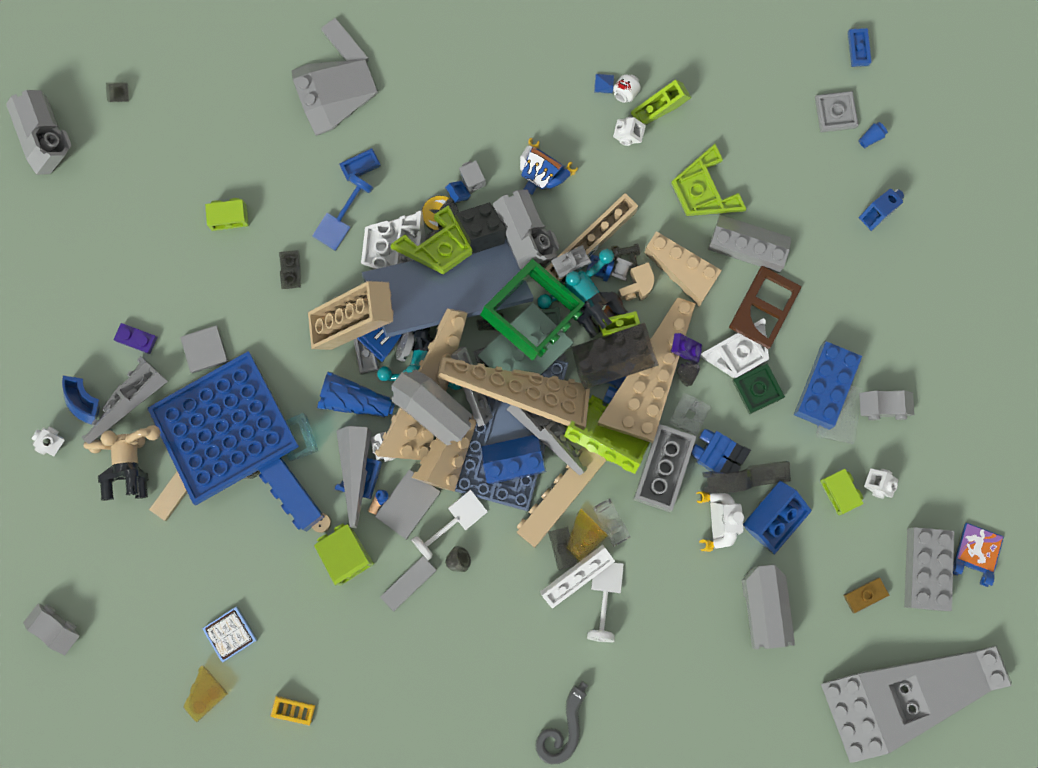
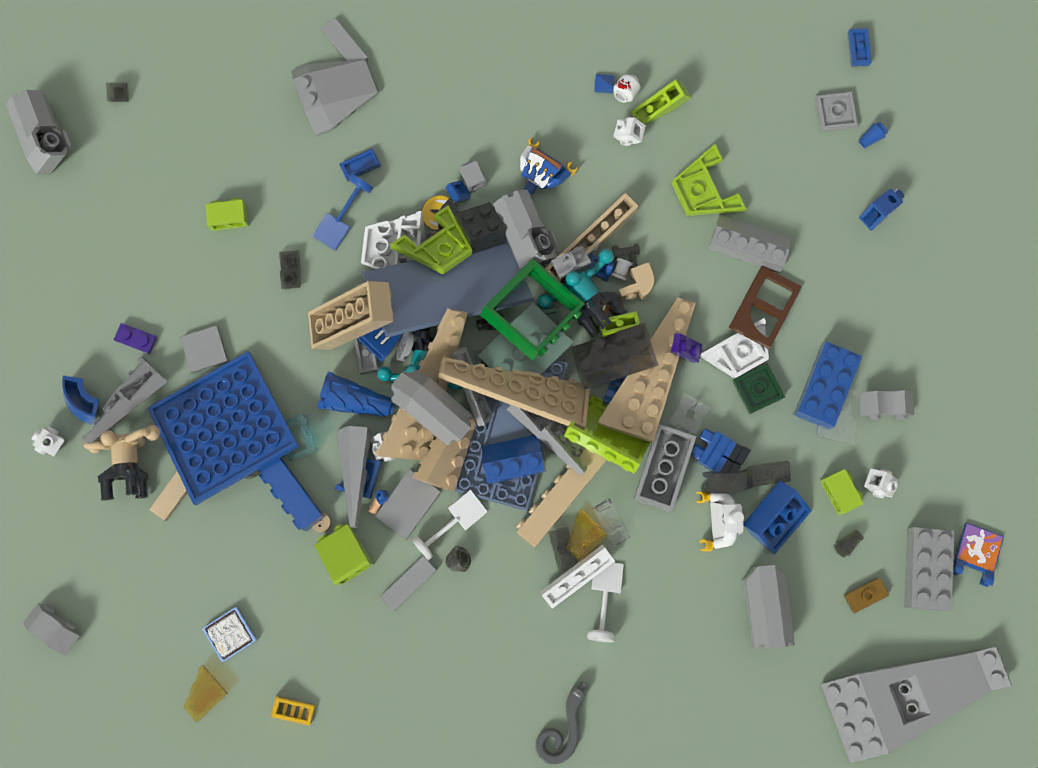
tan wedge [645,231,722,307] -> none
clear smoke cone [676,362,700,387] -> none
none -> clear smoke cone [834,530,864,557]

